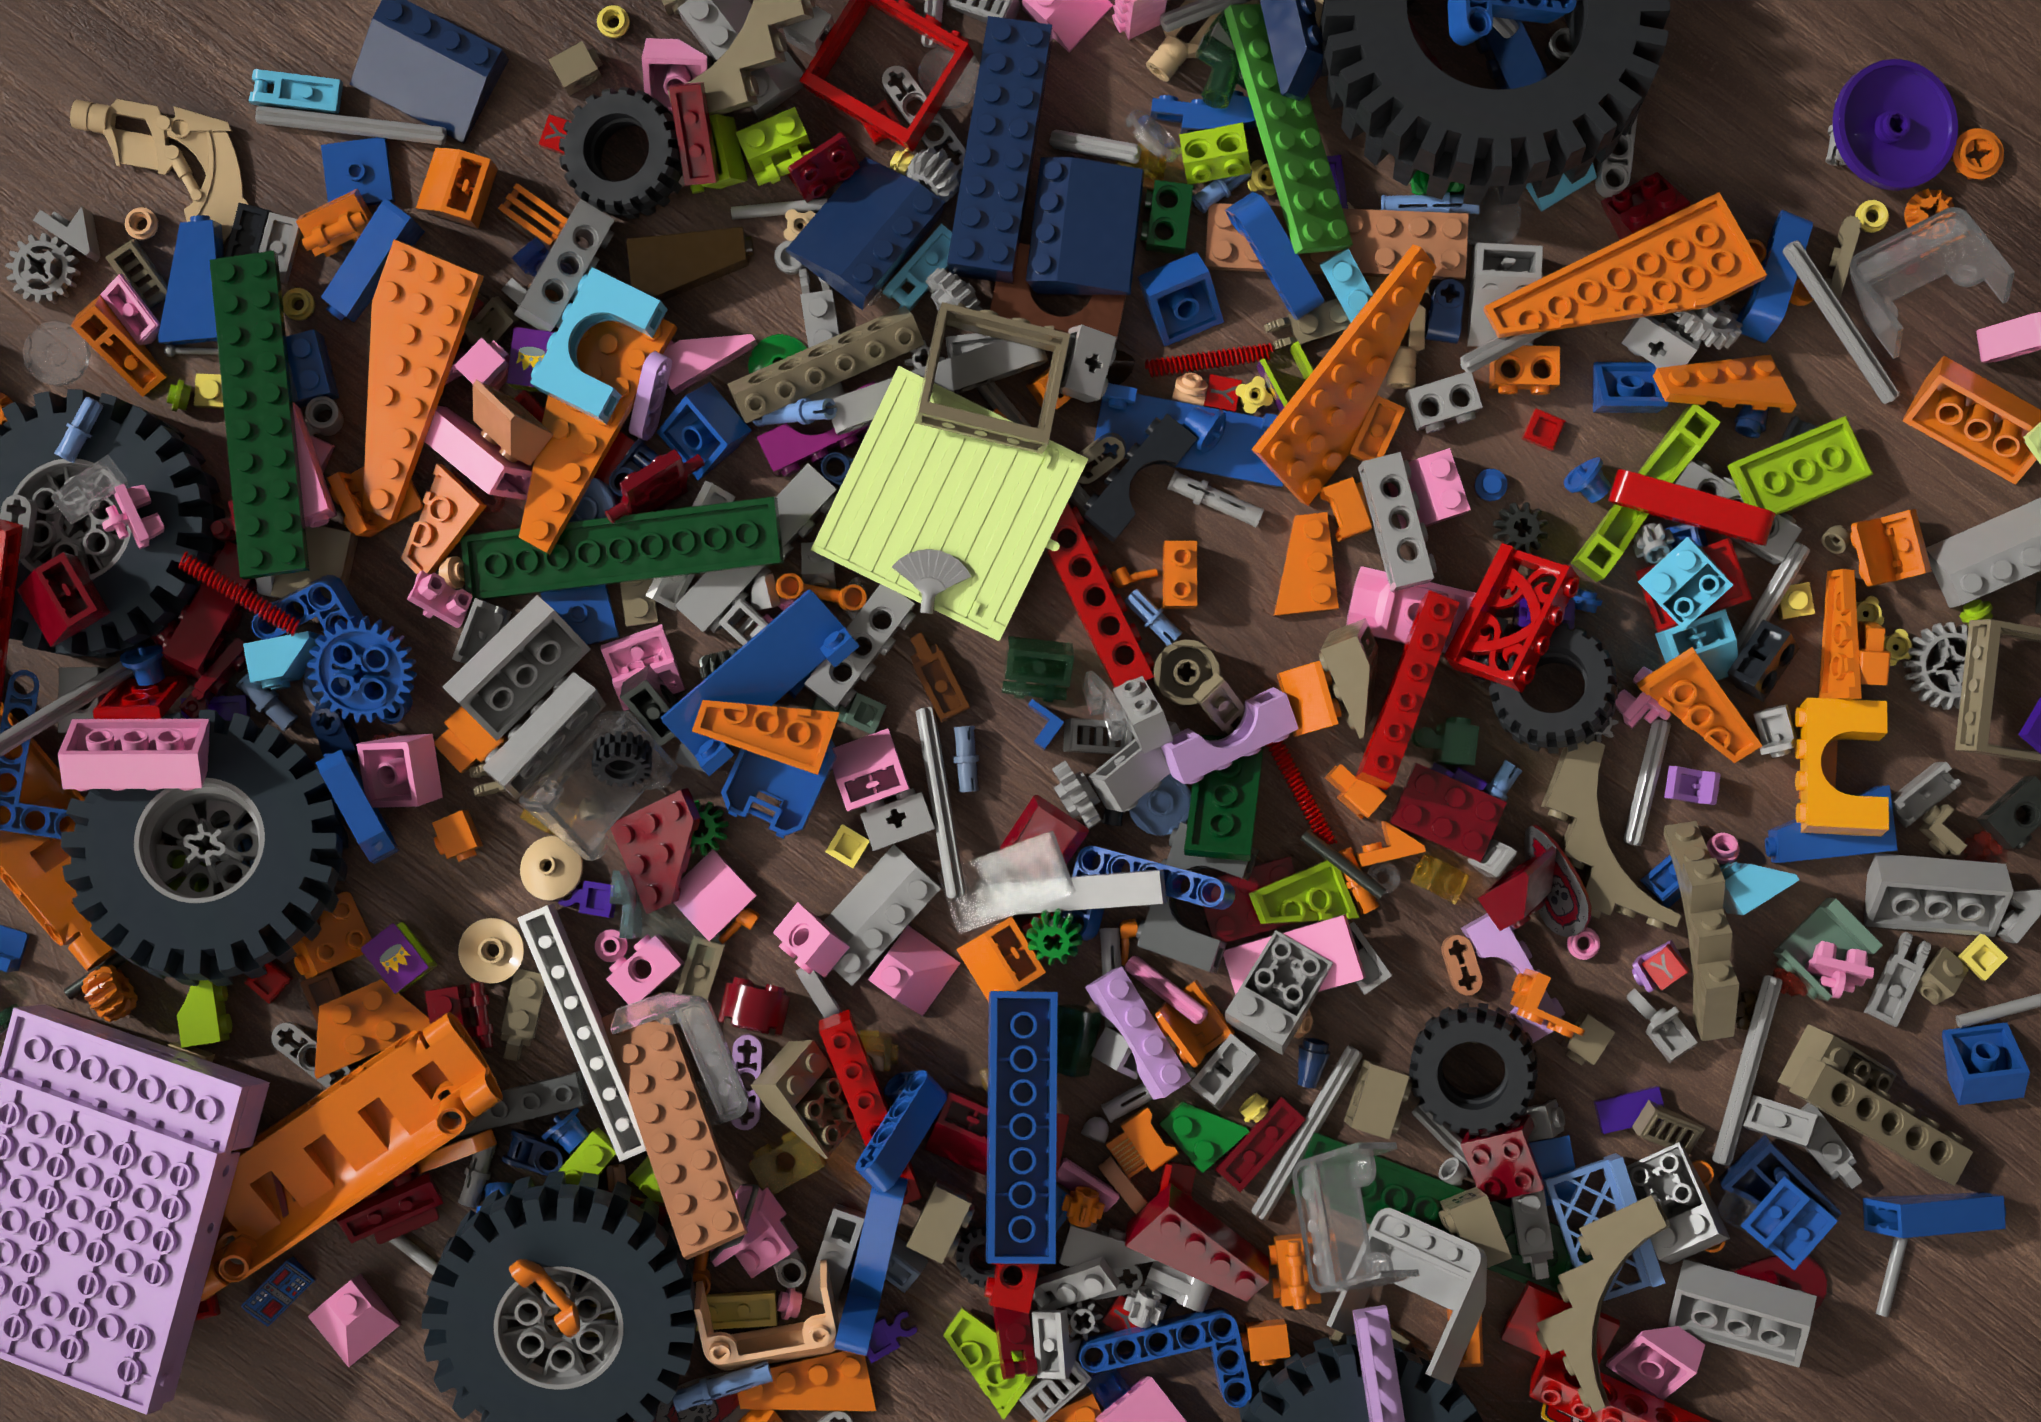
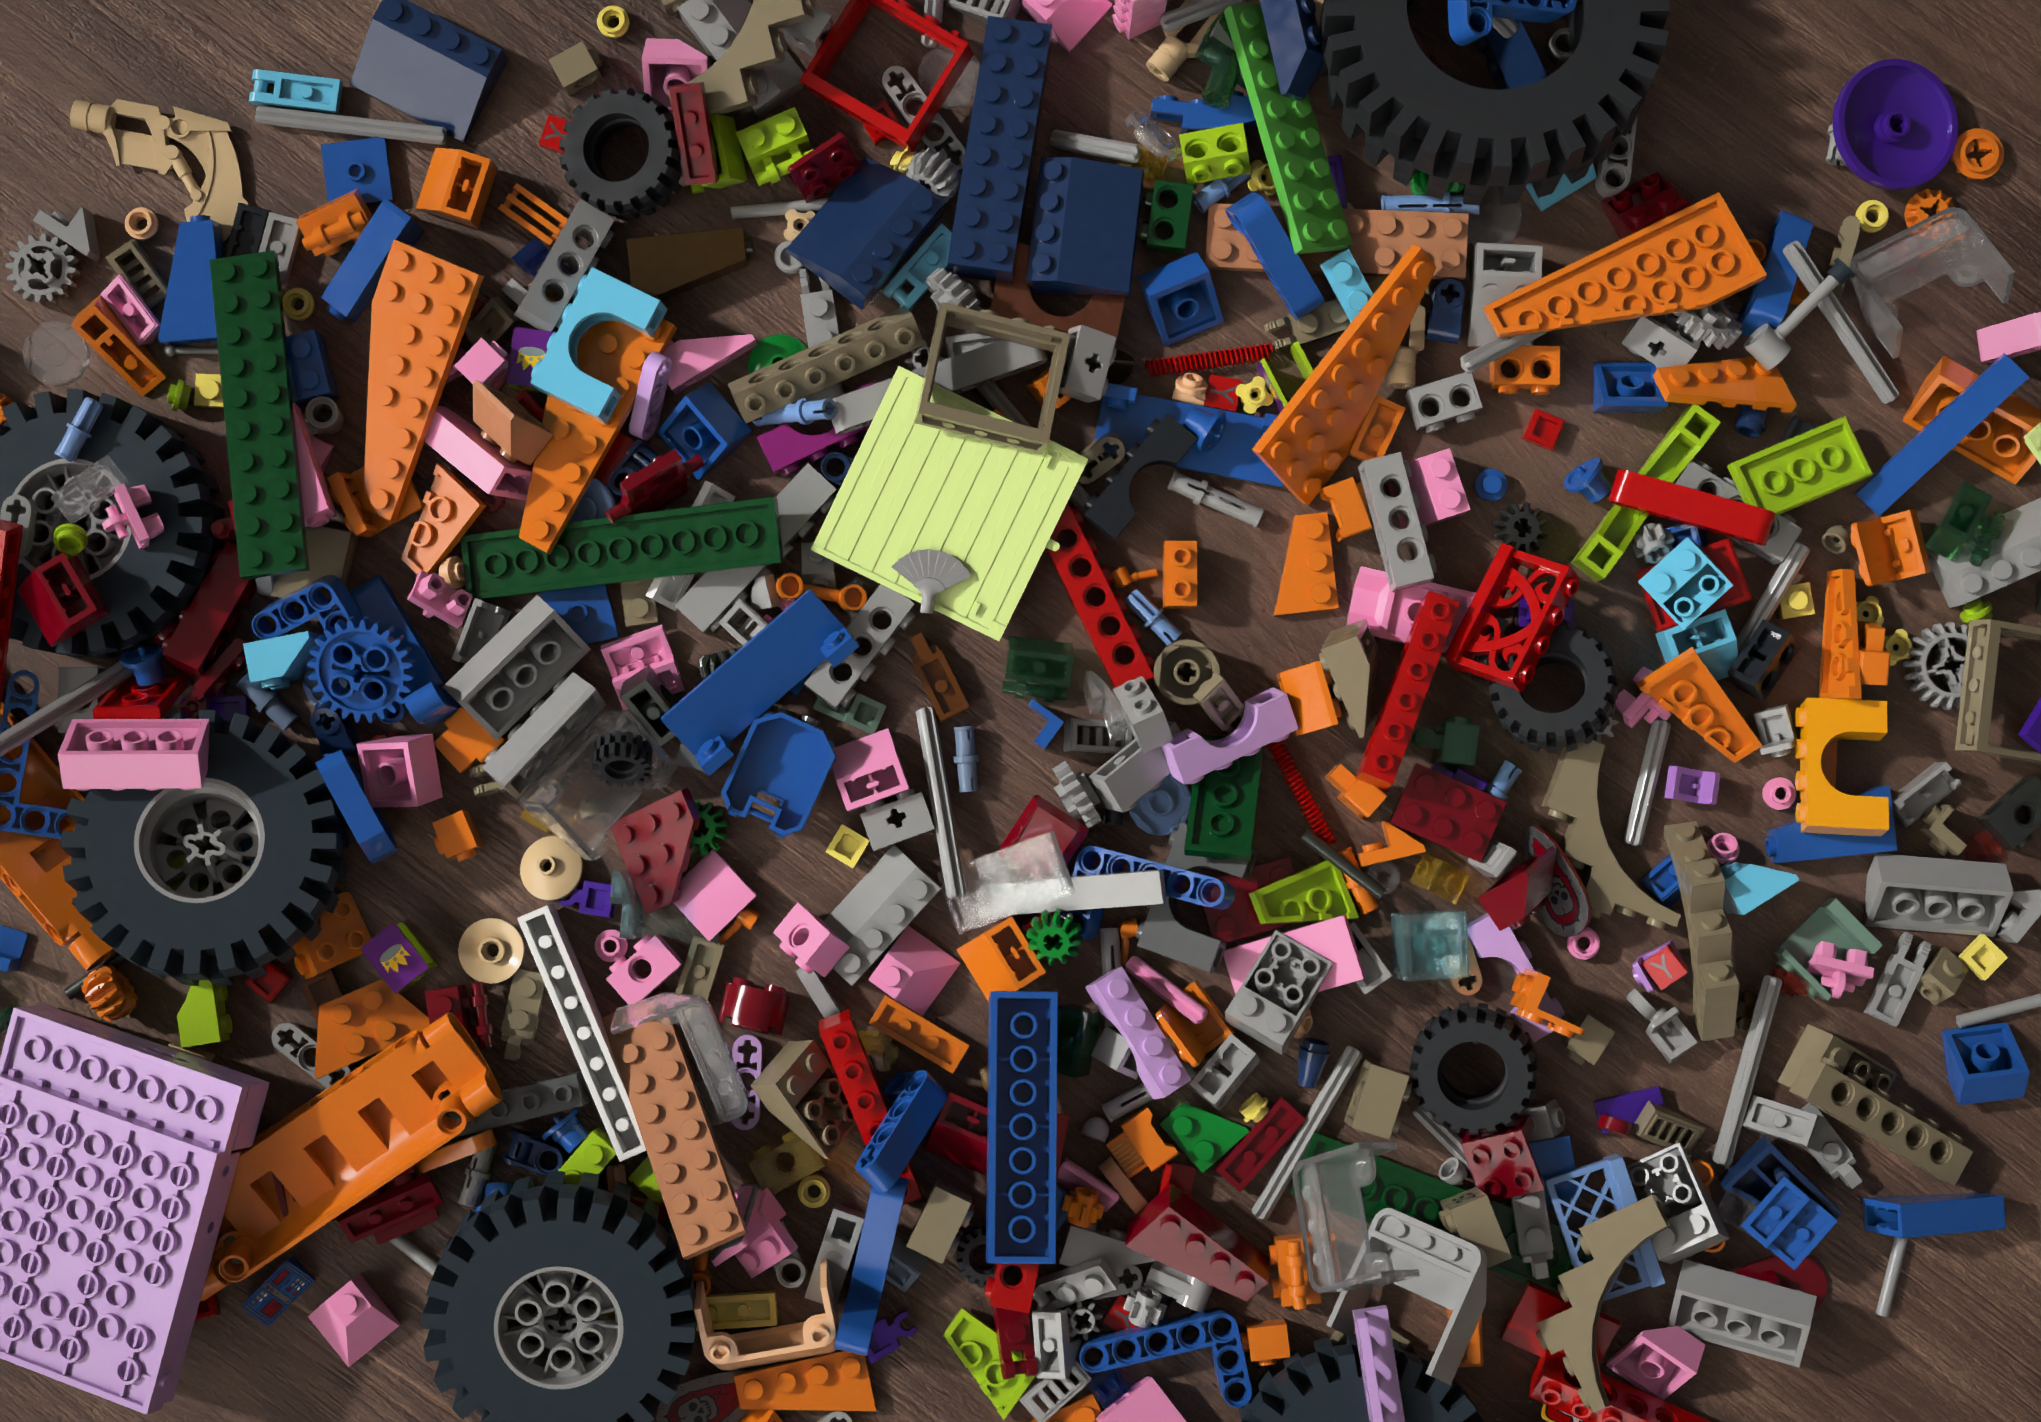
red piece [179,551,300,637] -> none
orange bar [509,1259,580,1338] -> none
medium blue pin [673,1361,773,1413] -> none
orange wing [692,700,840,775] -> none
bright pink plate [777,1288,802,1320] -> none
blue plate [1570,588,1603,613] -> none
none -> lime plate [53,523,88,555]
none -> blue beam [350,574,460,727]
none -> light yellow plate [798,1175,831,1208]
none -> orange plate [869,995,970,1074]
none -> clear light blue slope [1391,911,1469,981]
none -> dark red tile [1597,1115,1632,1137]
none -> light grey piece [1743,258,1856,370]
none -> bright pink plate [1762,777,1796,810]
none -> blue tile [1855,353,2029,516]
none -> clear green brick [1925,481,2005,567]

